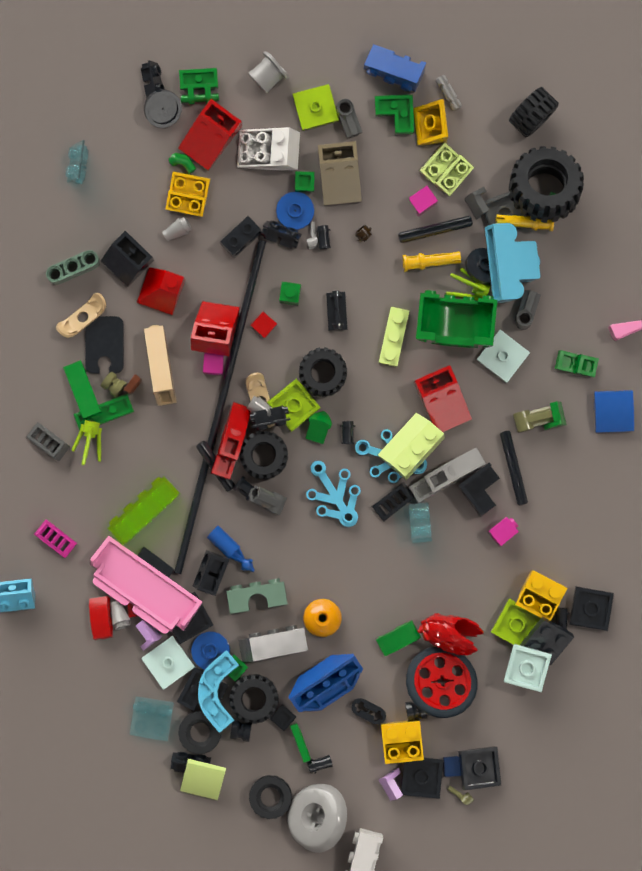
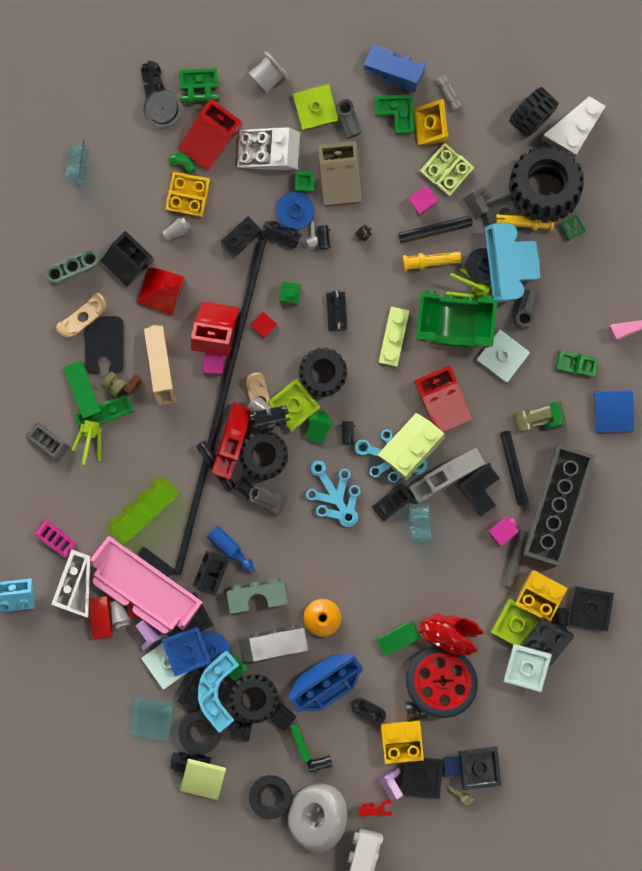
none -> white wedge [51,549,91,618]
none -> blue plate [161,626,212,677]
none -> red plate [358,799,392,816]
none -> dark grey piece [503,529,528,587]
none -> dark grey brick [522,444,595,567]
none -> white wedge [541,96,605,158]
none -> green tile [560,215,586,241]

